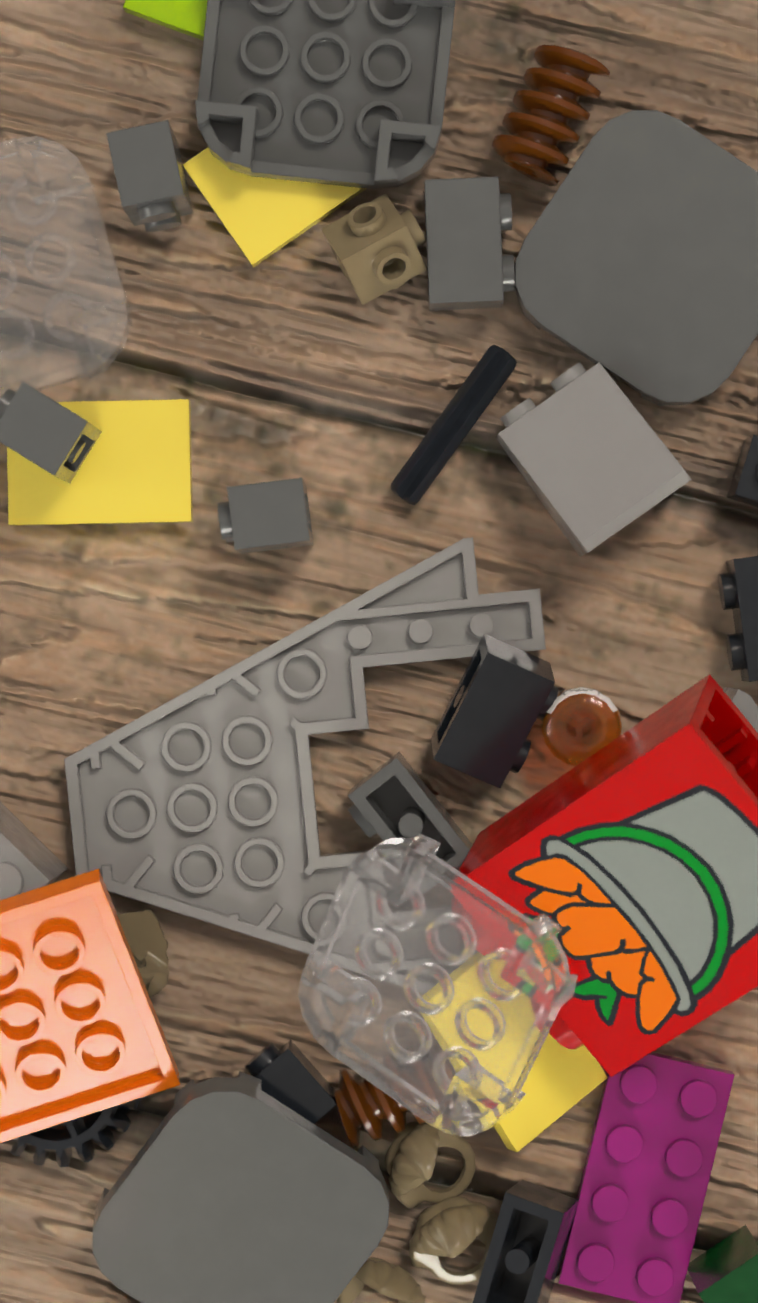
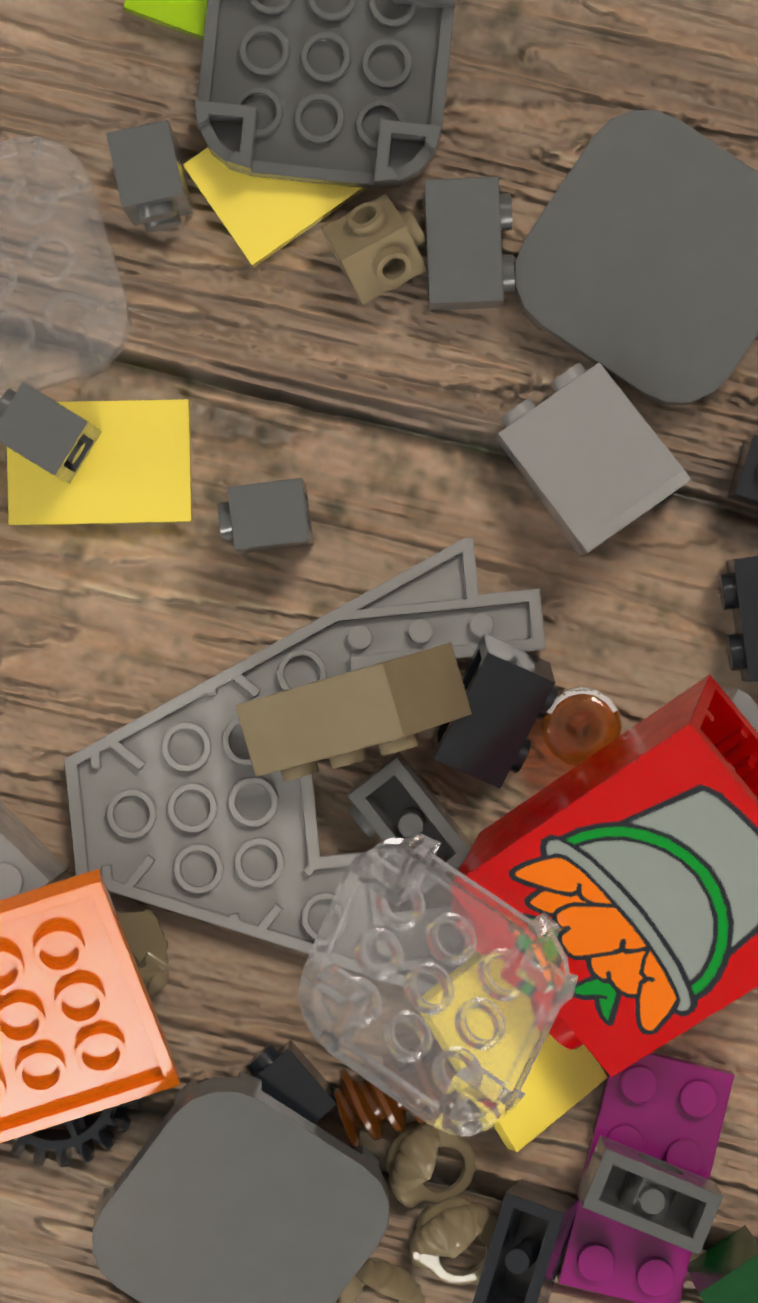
black axle [391,345,517,505] -> none
reddish brown piece [492,45,610,186] -> none
none -> dark tan wedge [235,642,472,782]
none -> dark grey brick [578,1135,723,1255]

